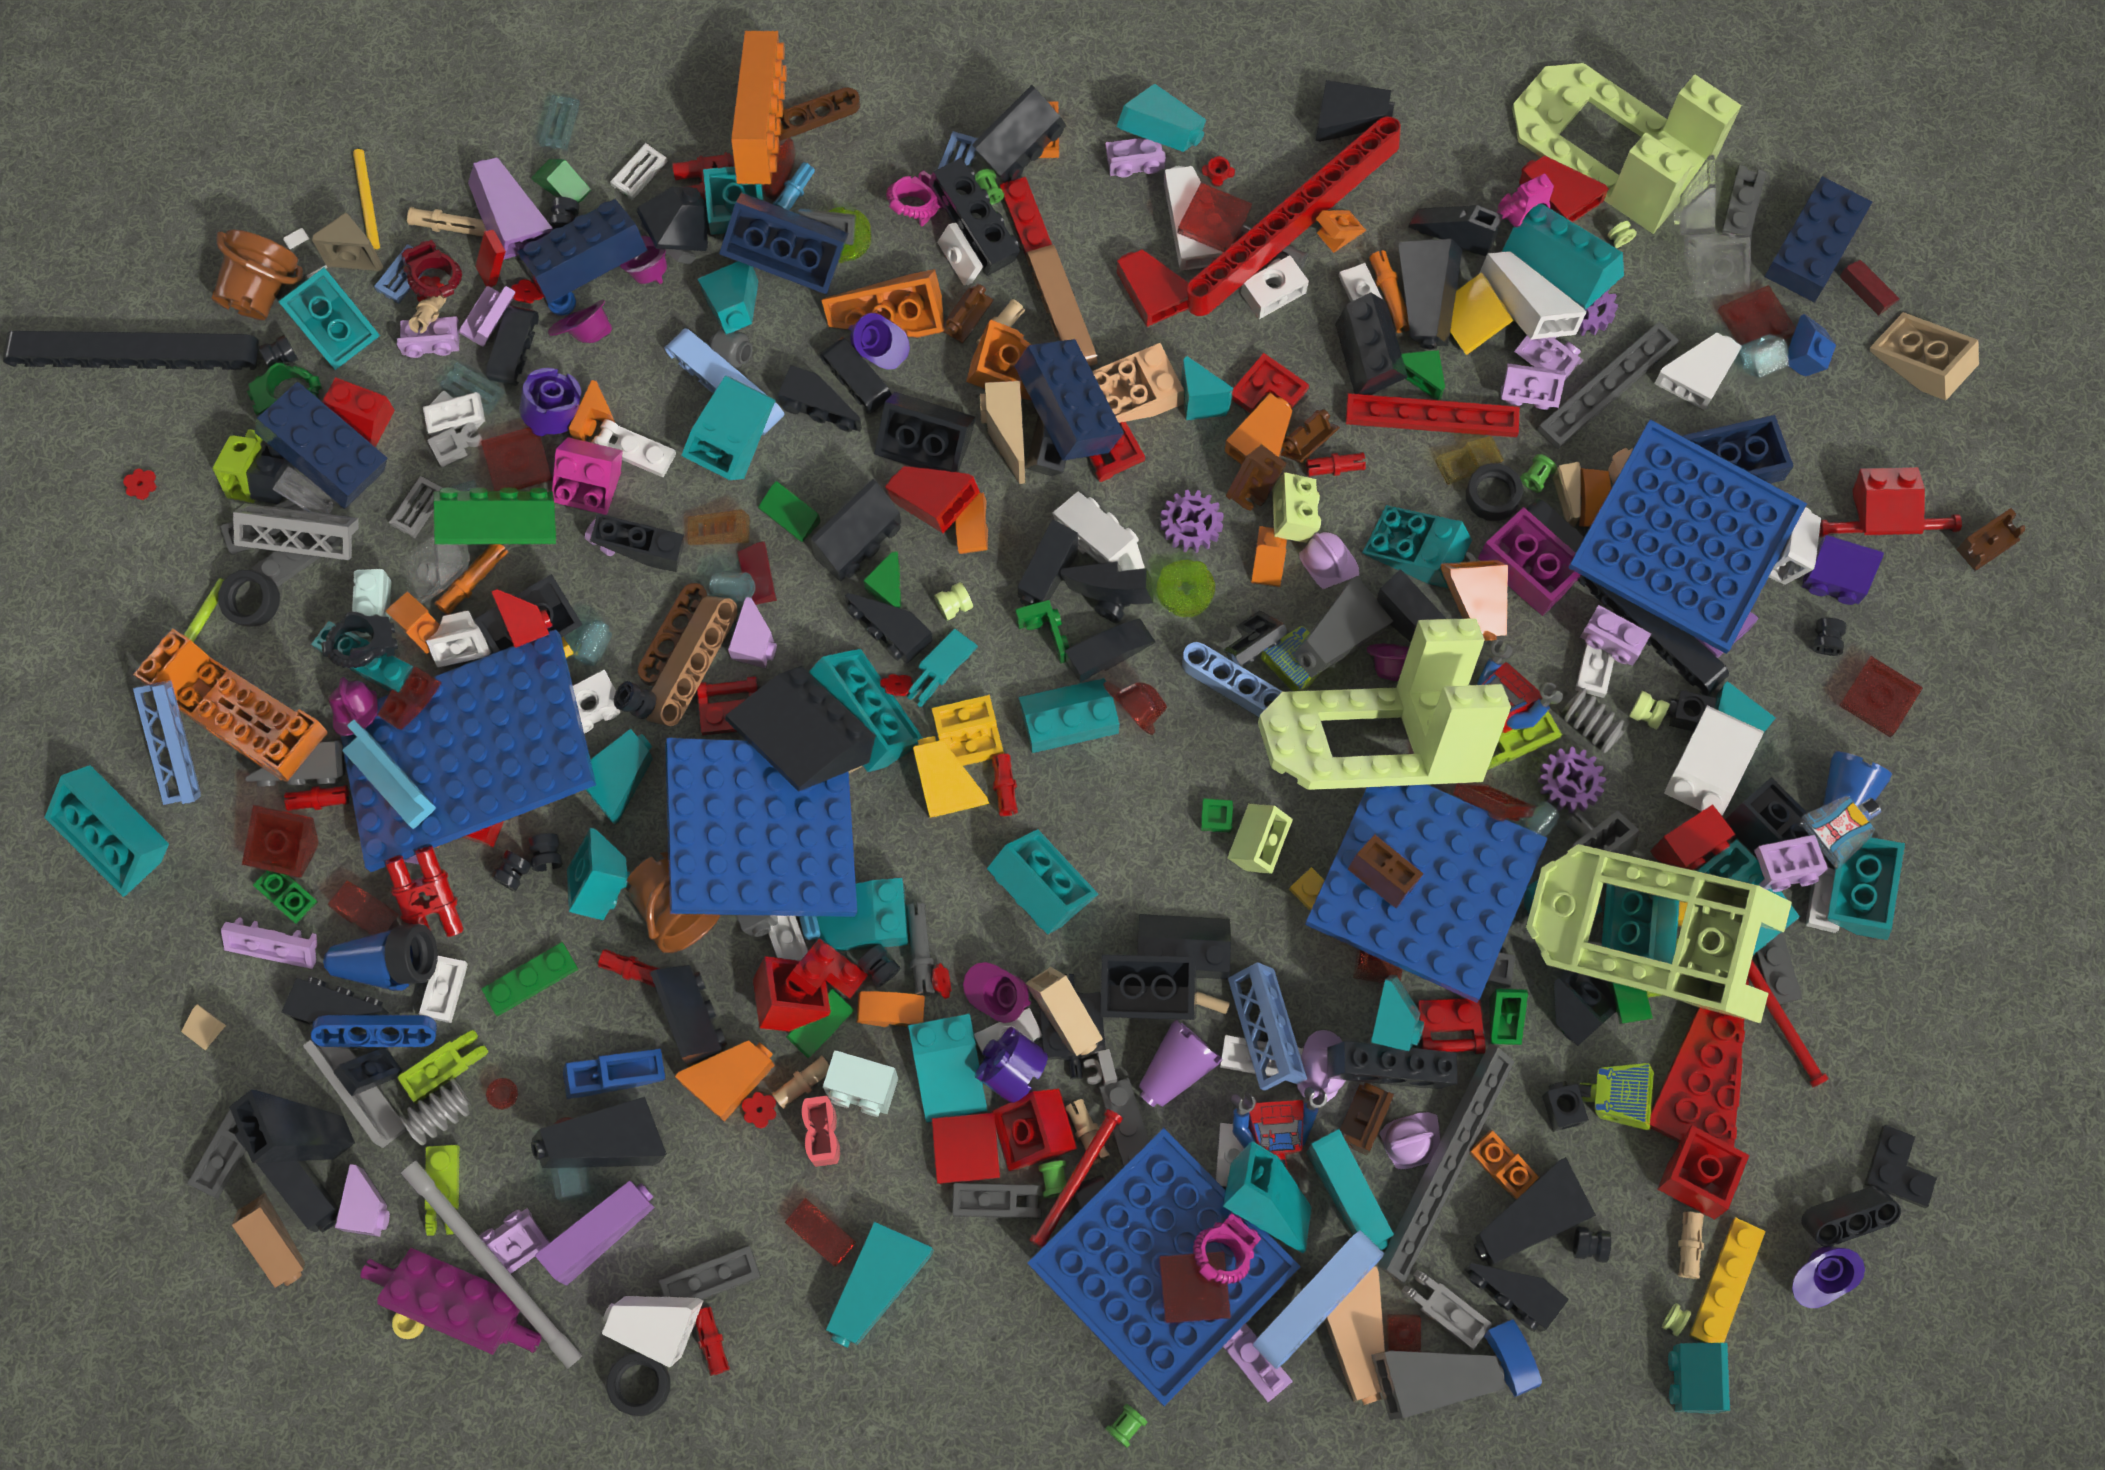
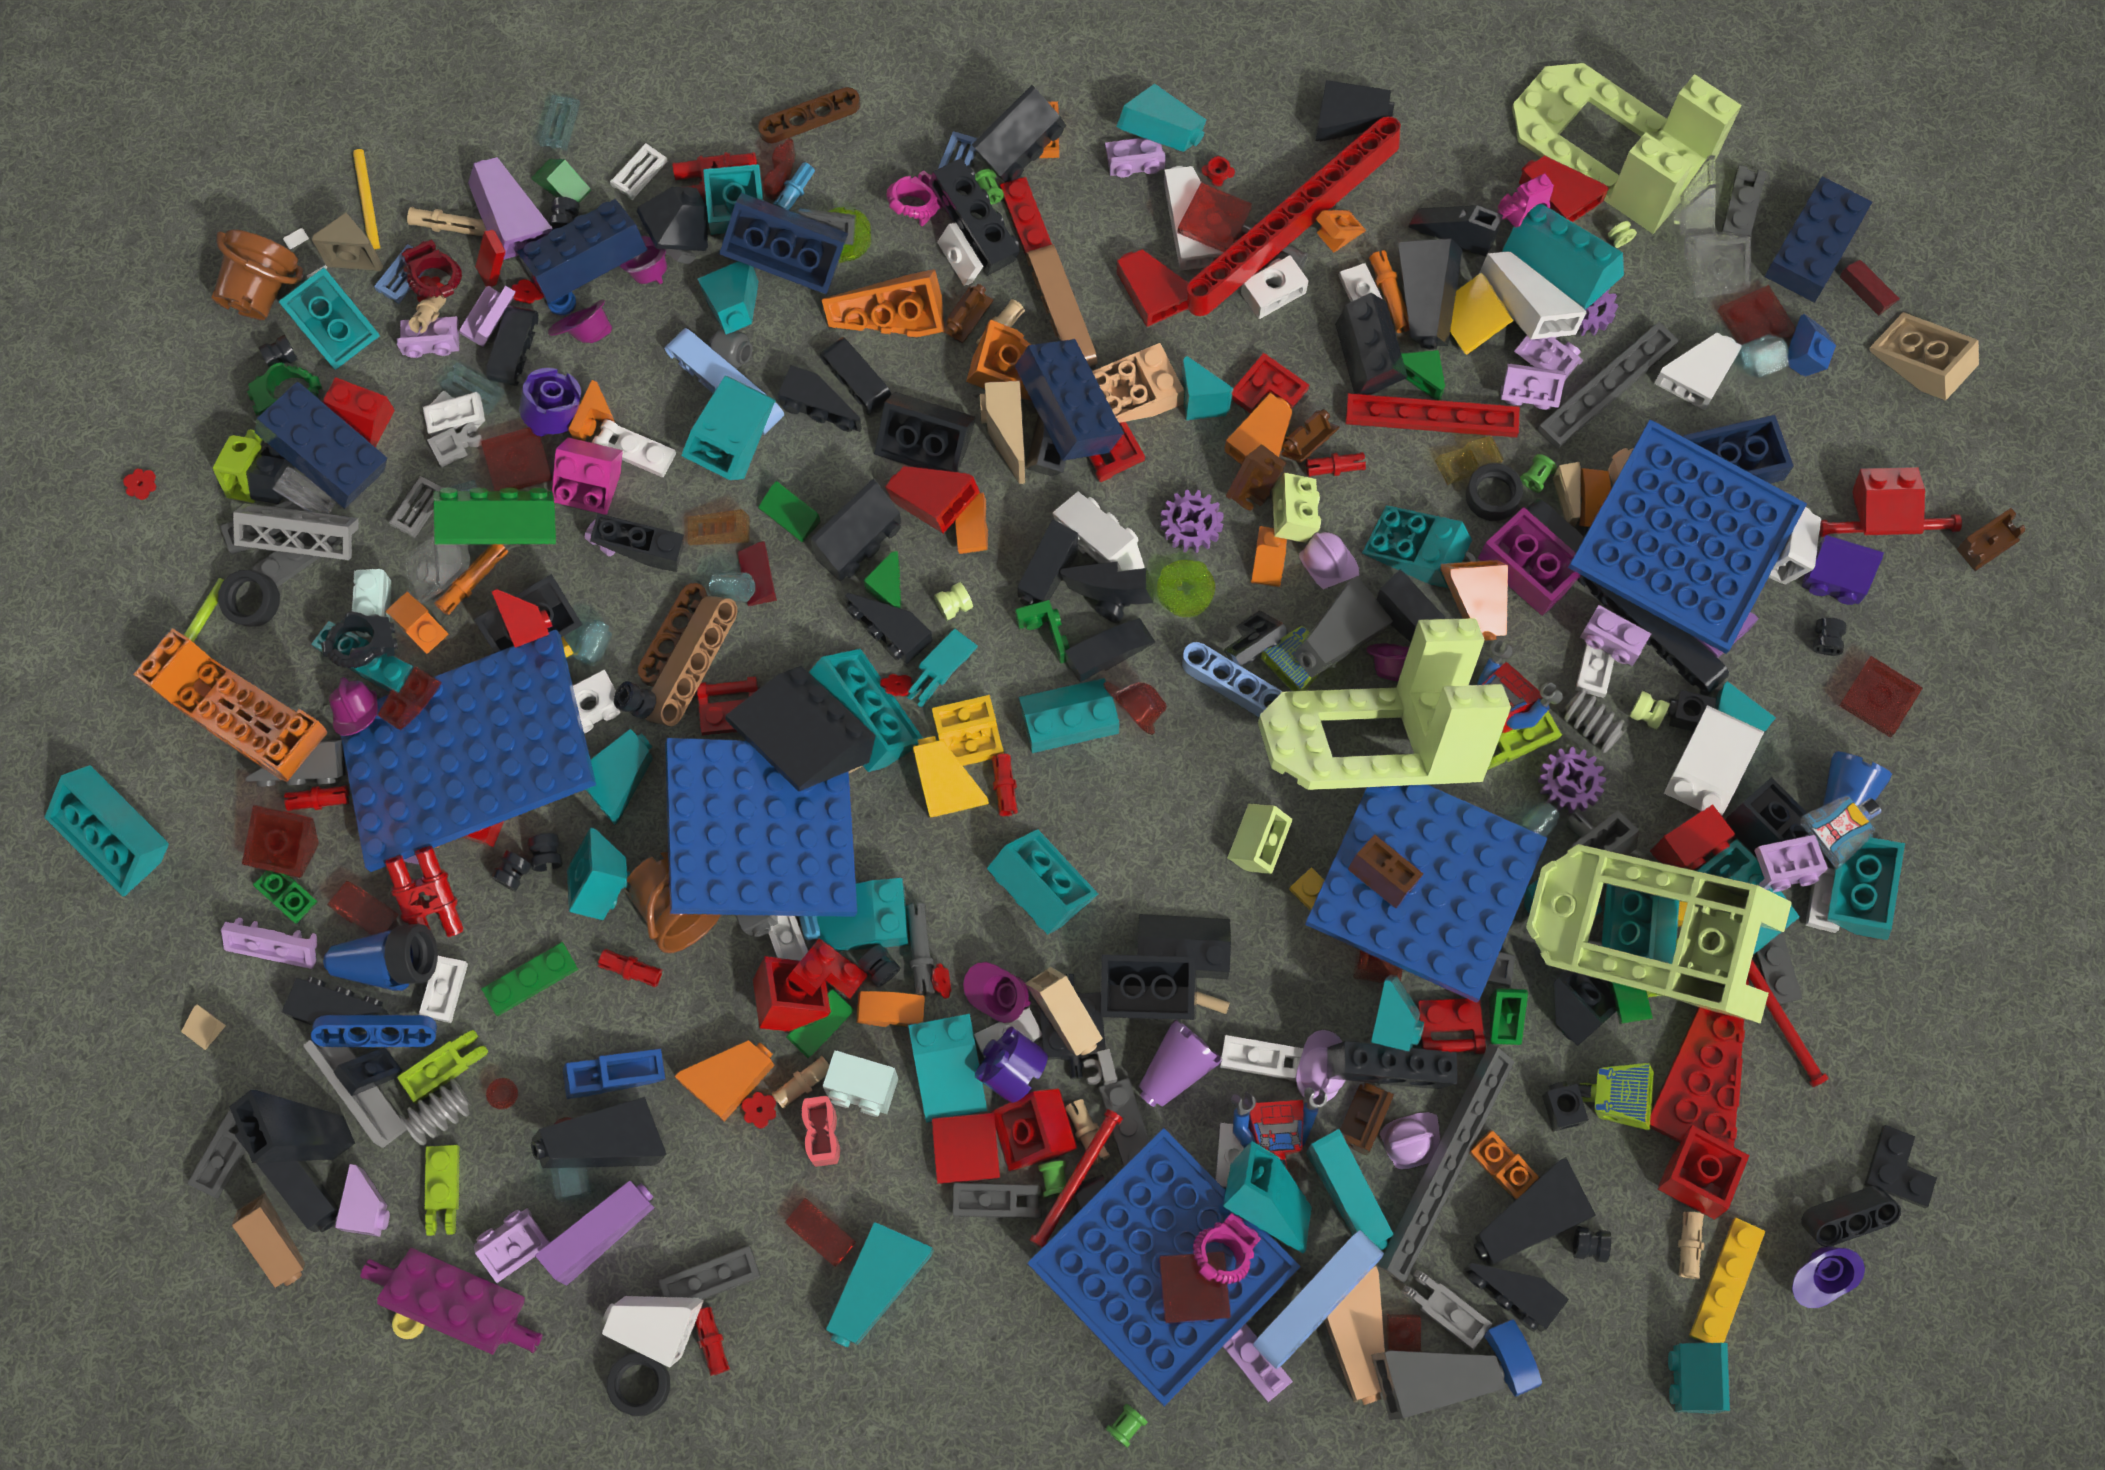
black beam [2,331,259,370] -> none
medium blue fence [133,680,201,805] -> none
medium azure fence [342,720,436,829] -> none
light grey piece [401,1161,582,1369] -> none
white slope [426,611,491,667] -> none
black slope [650,965,727,1067] -> none
lavender slope [728,597,777,668] -> none
orange brick [731,31,787,184] -> none
dark purple piece [848,313,910,370] -> none
green plate [1201,798,1233,833] -> none
medium blue fence [1228,962,1307,1091] -> none
clear red plate [1453,783,1536,821] -> none
yellowish green bush [1662,1303,1691,1336] -> none

